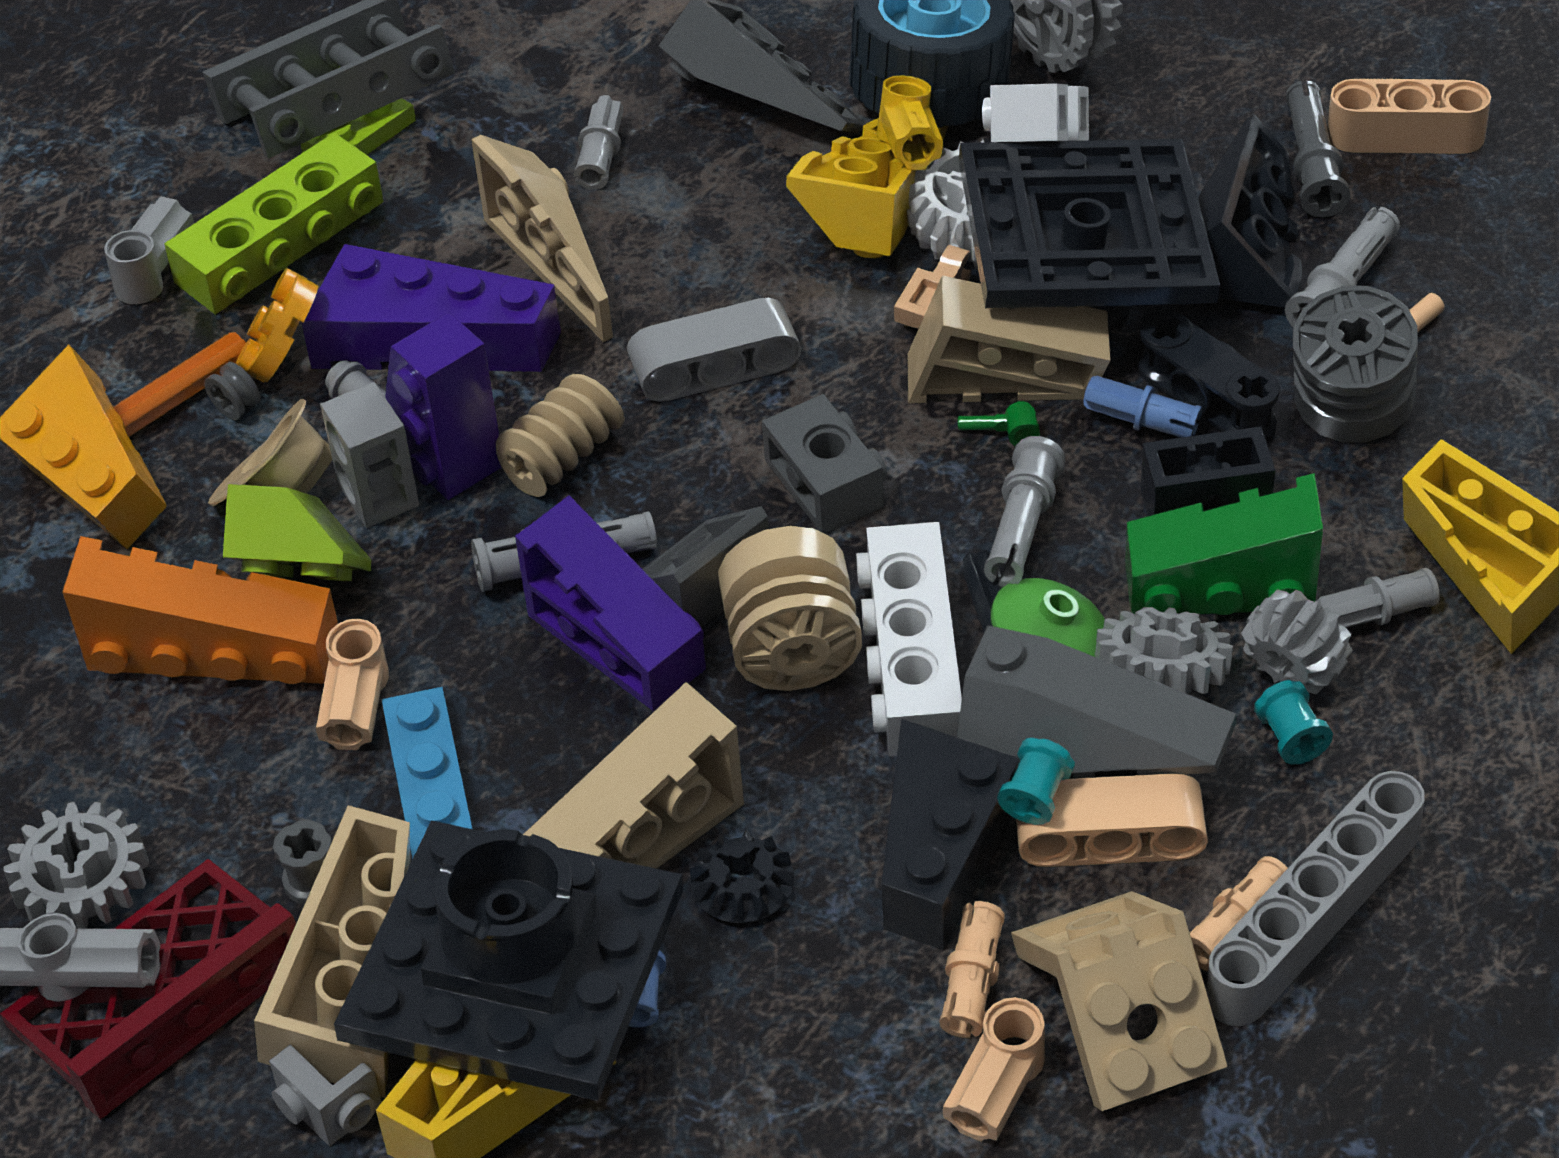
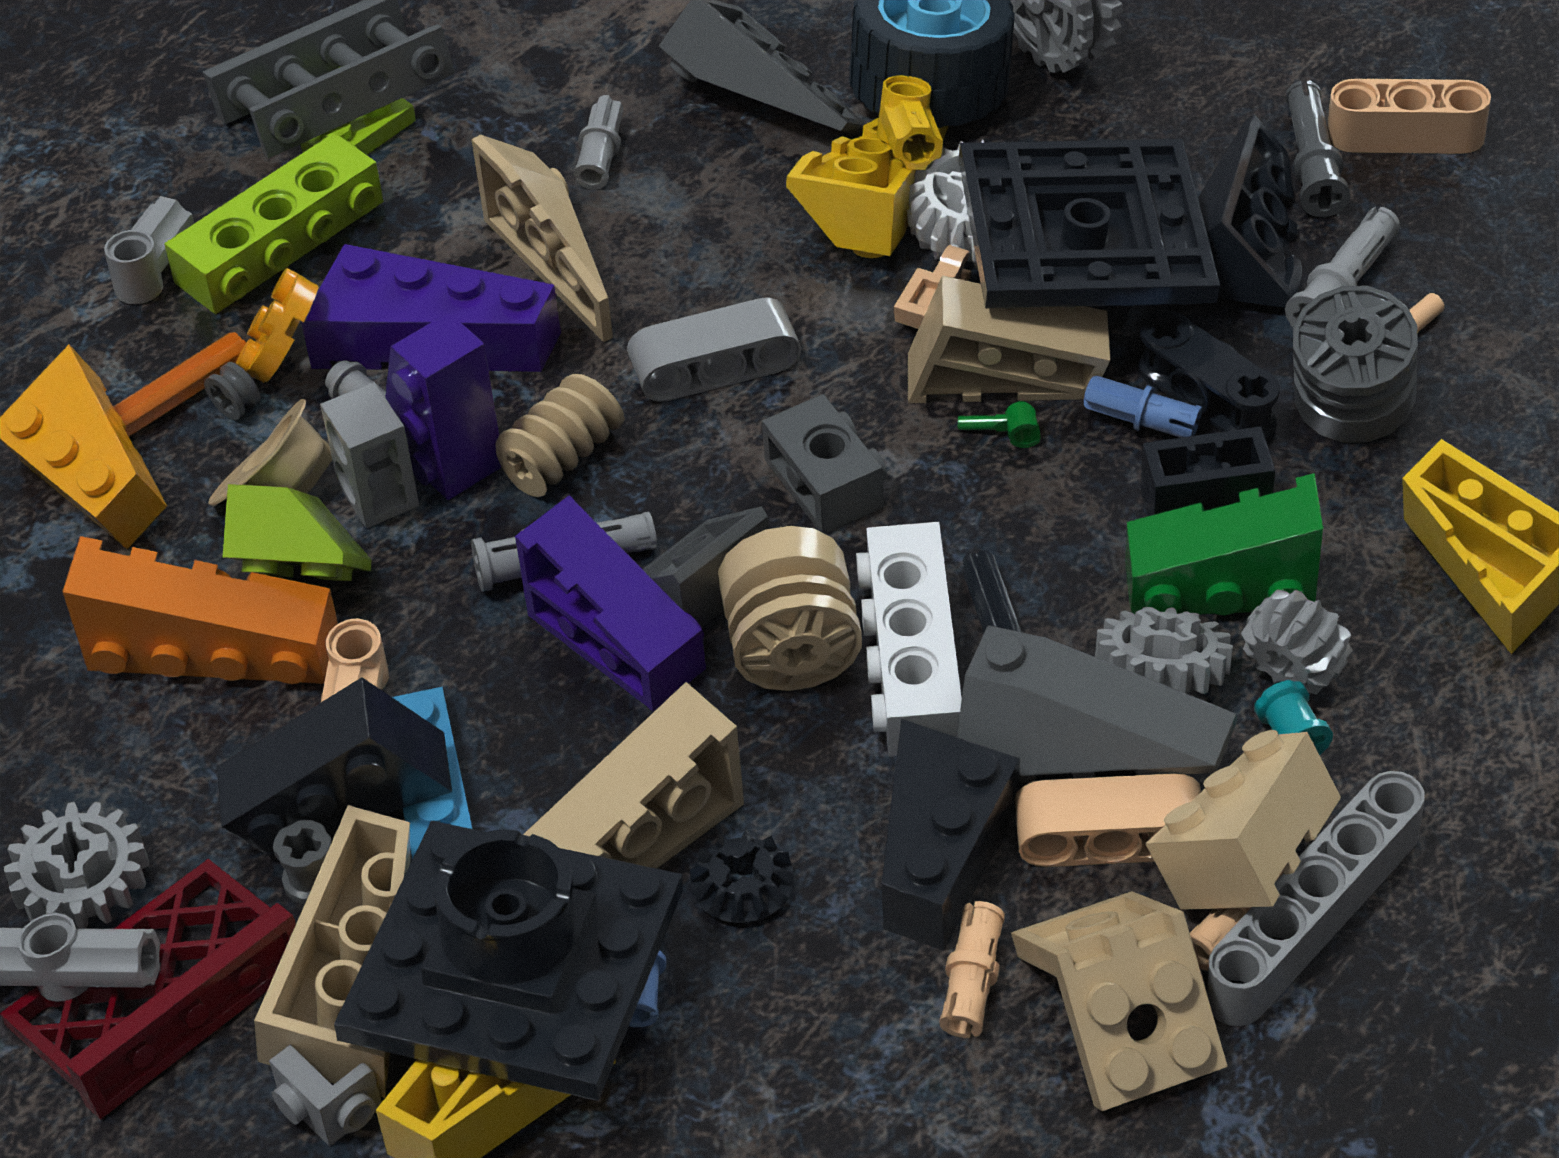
light nougat piece [943,997,1045,1142] -> none
white arch [982,84,1089,142] -> none
light grey pin [984,436,1066,587] -> none
bright green dish [991,578,1105,657] -> none
teal bush [997,738,1075,825] -> none
light grey axle [1318,568,1440,628] -> none
none -> black wedge [217,677,452,853]
none -> tan wedge [1145,730,1341,909]

